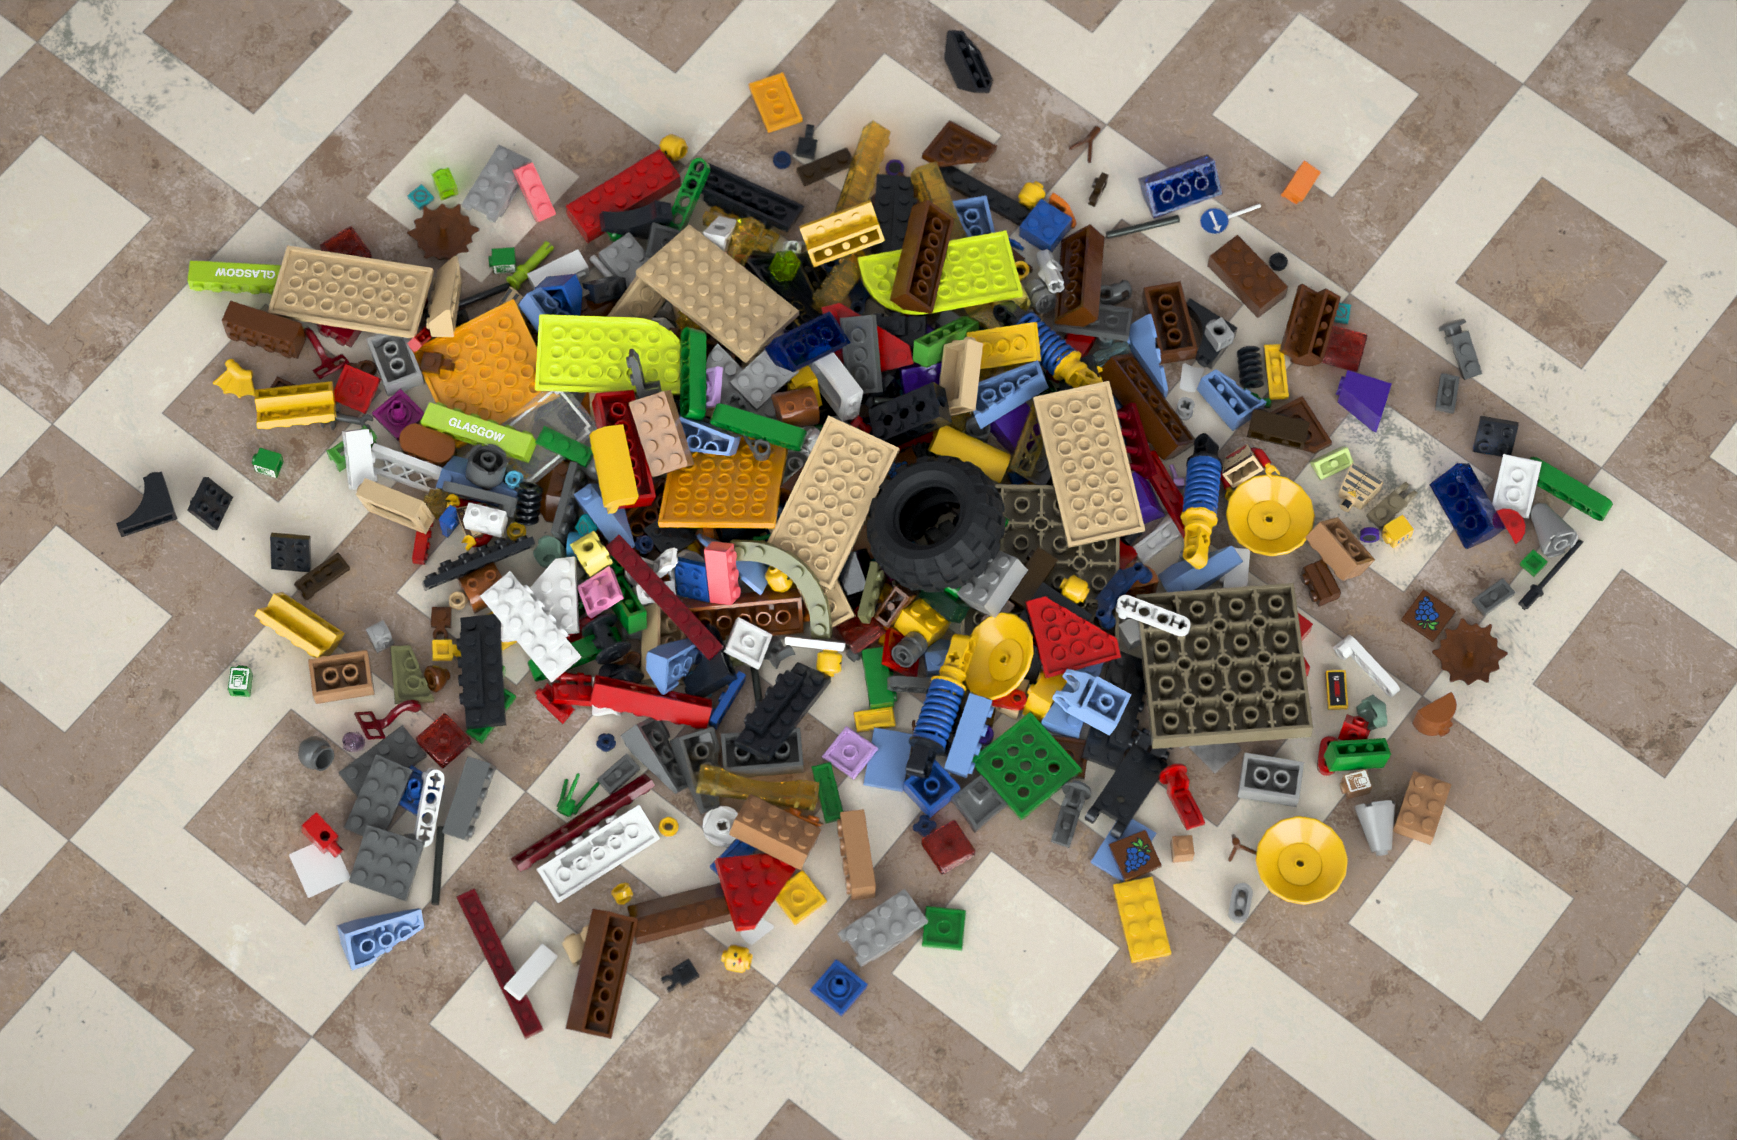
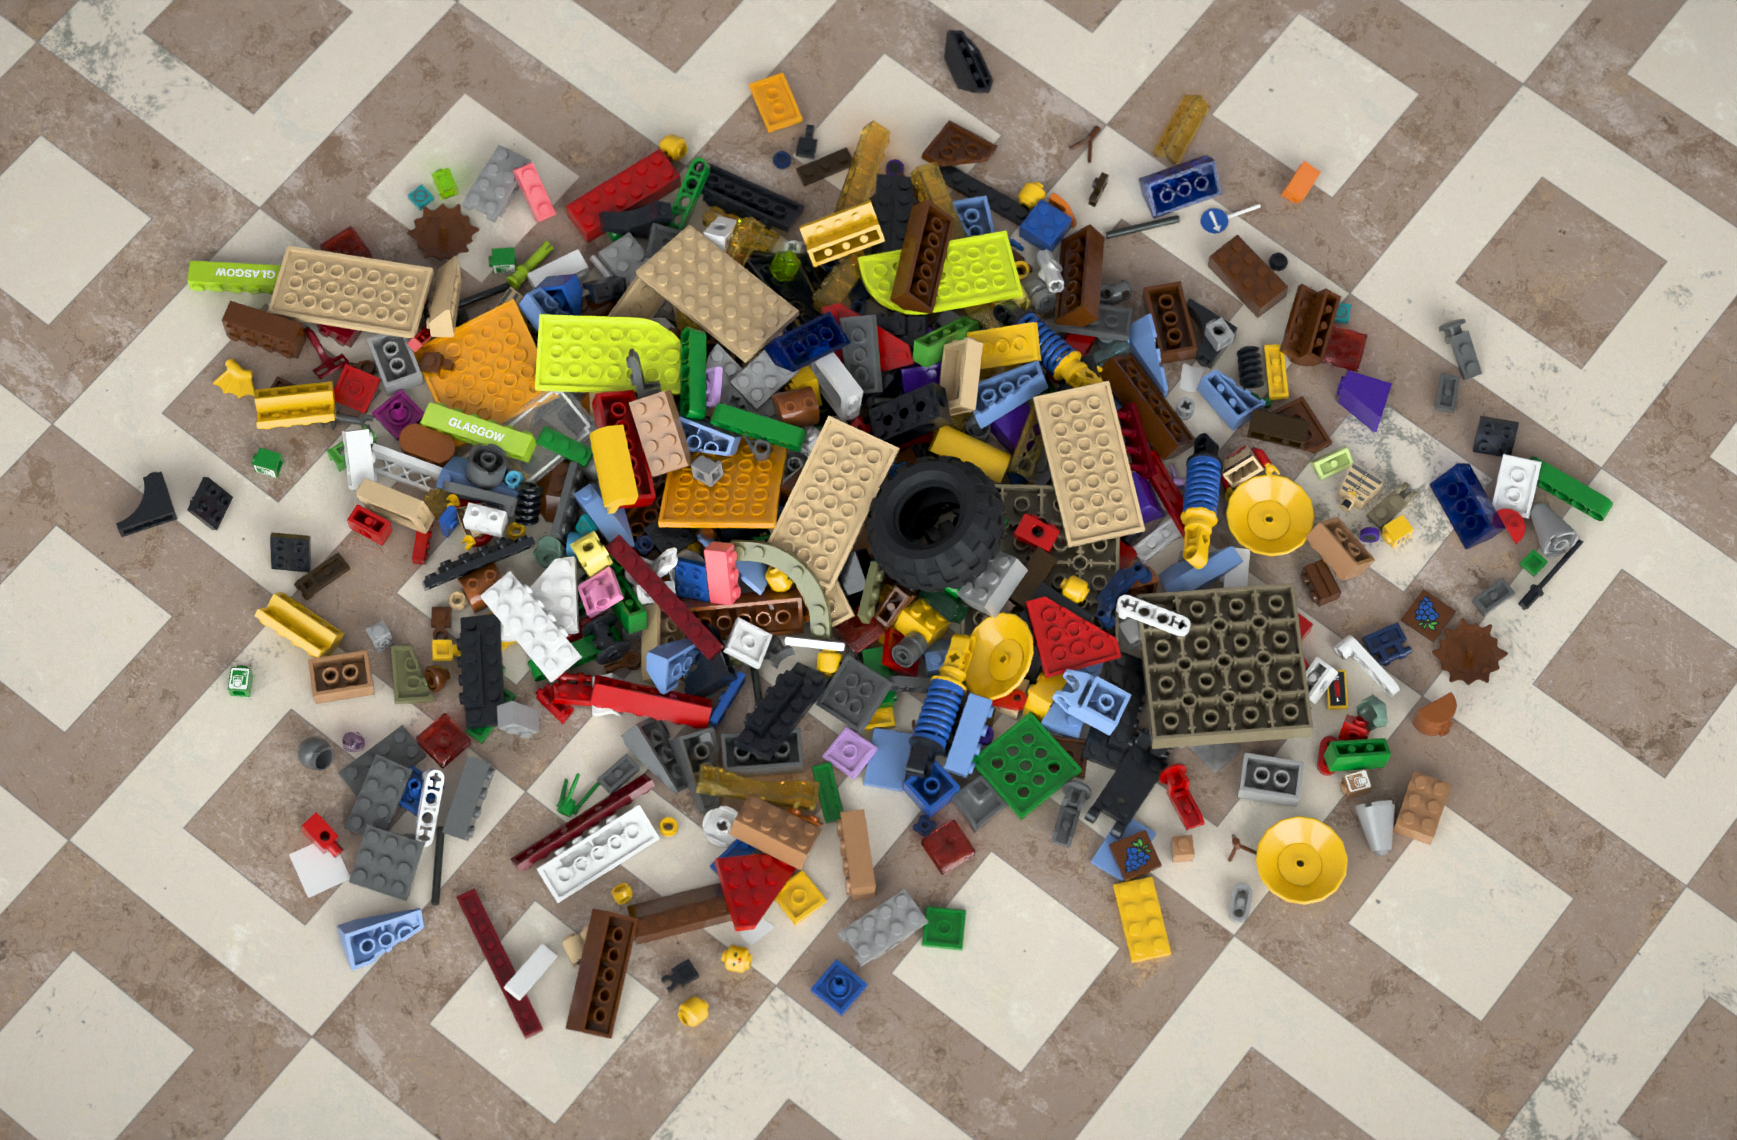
dark red piece [354,700,421,740] -> none
dark blue plate [596,733,616,752] -> none
black piece [598,663,644,684] -> none
none -> red brick [347,504,393,546]
none -> light grey brick [497,701,539,738]
none -> yellow head [678,996,709,1027]
none -> light grey brick [691,455,724,487]
none -> dark grey plate [816,655,893,734]
none -> red brick [1013,513,1060,553]
none -> clear yellow fence [1152,95,1210,165]
none -> white brick [1306,657,1338,704]
none -> dark blue plate [1362,622,1412,667]

